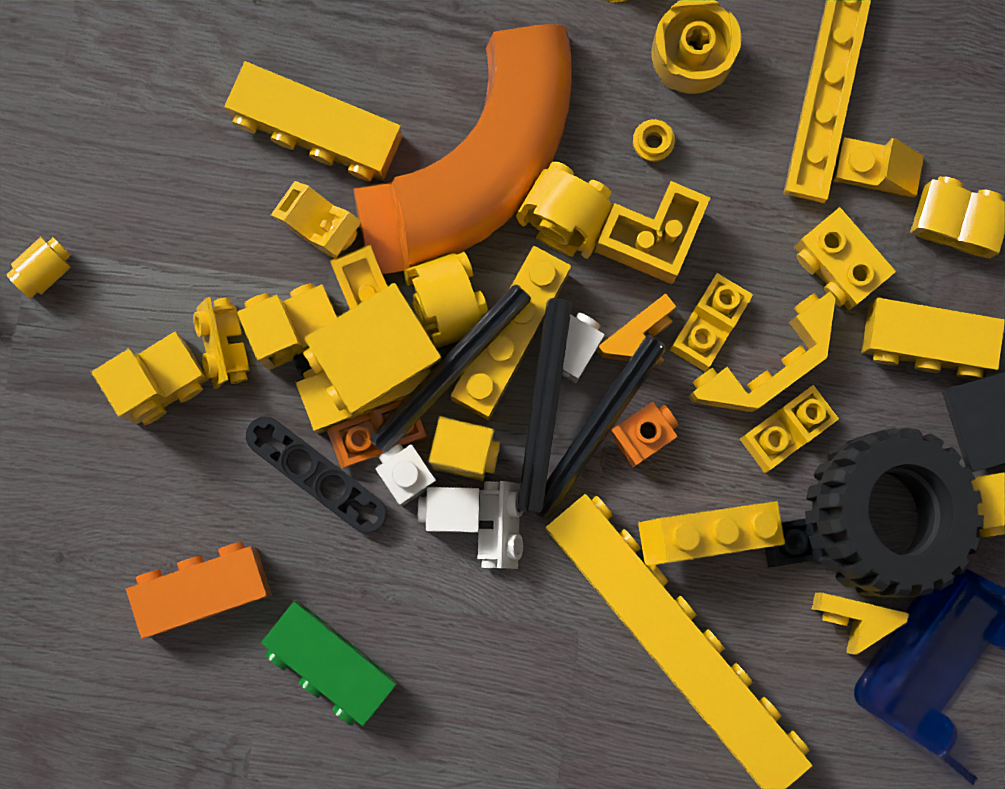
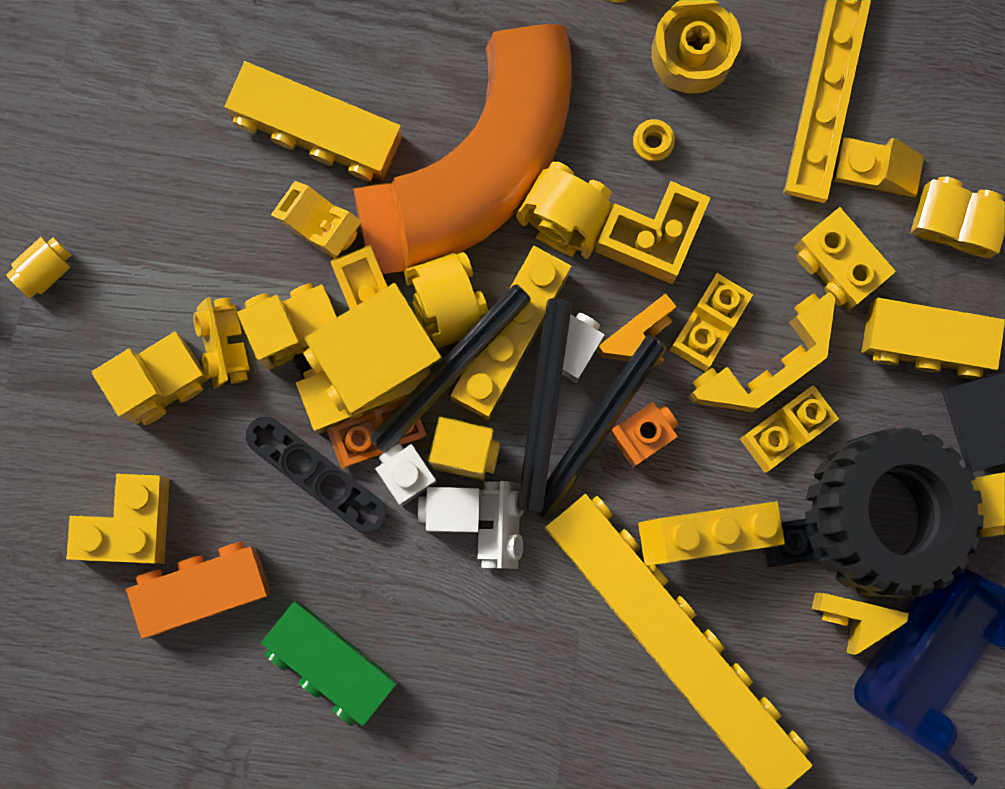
none -> yellow brick [67,474,170,564]

